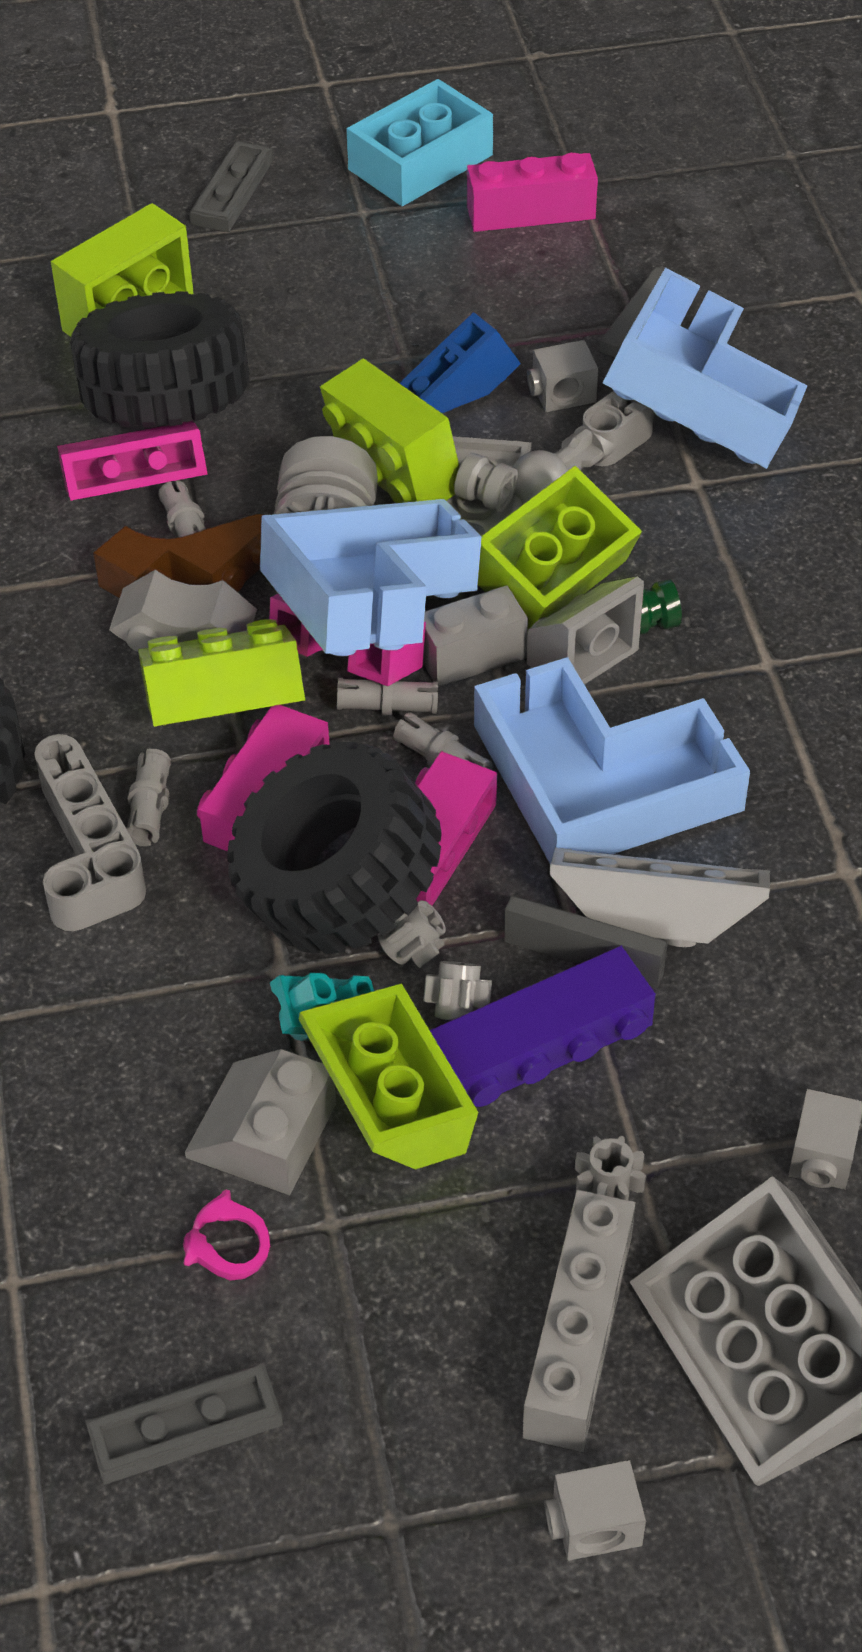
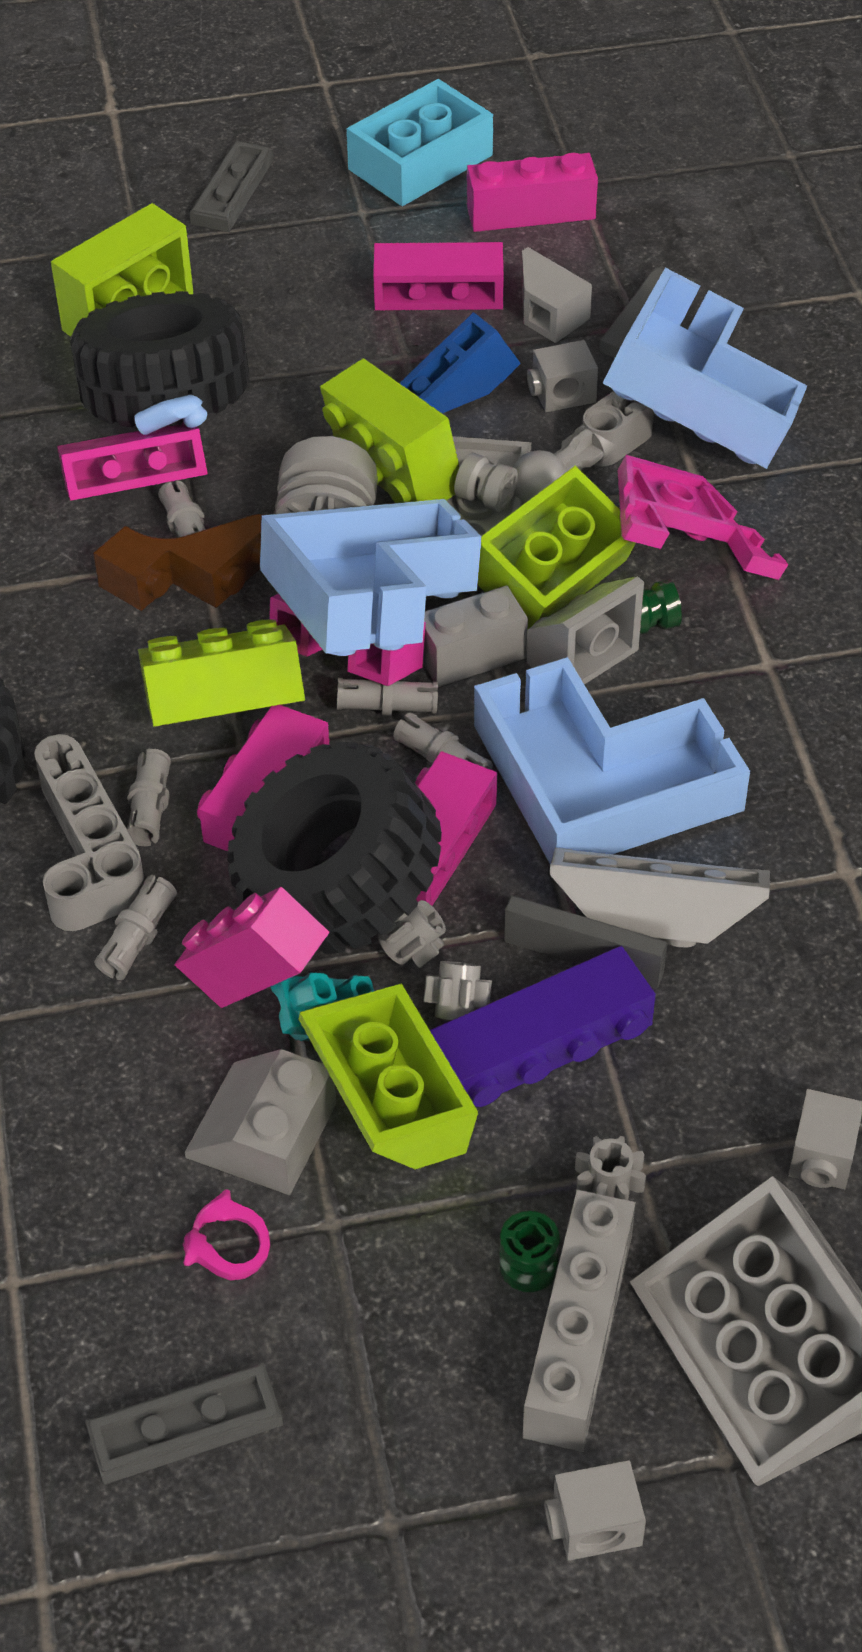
light grey brick [109,570,257,652] -> none
none -> light grey pin [94,875,177,980]
none -> light blue arm [135,394,207,435]
none -> dark pink brick [174,886,329,1008]
none -> dark pink brick [374,242,504,310]
none -> dark green wheel [500,1211,560,1292]
none -> light grey slope [521,247,592,343]
none -> dark pink wing [617,455,788,580]

